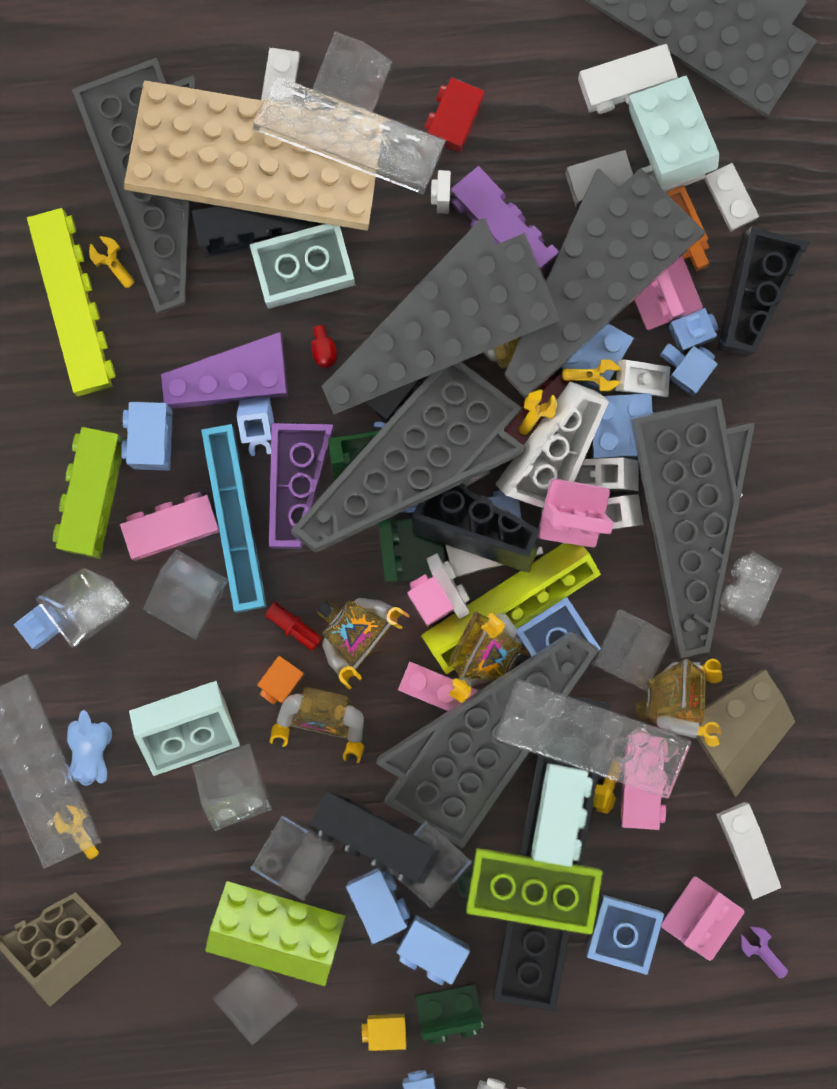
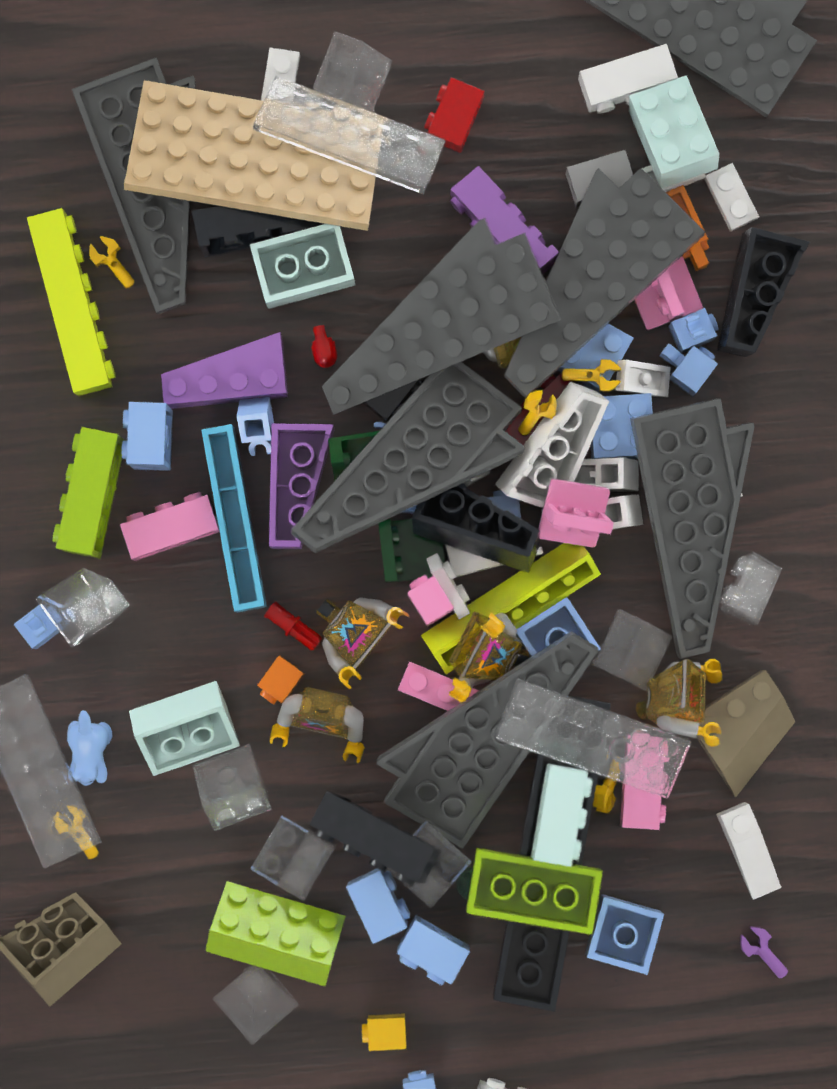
clear slope [143,549,228,640] -> none
dark green bracket [415,983,484,1044] -> none
white plate [431,170,451,214] -> none
bright pink bracket [661,876,745,961] -> none

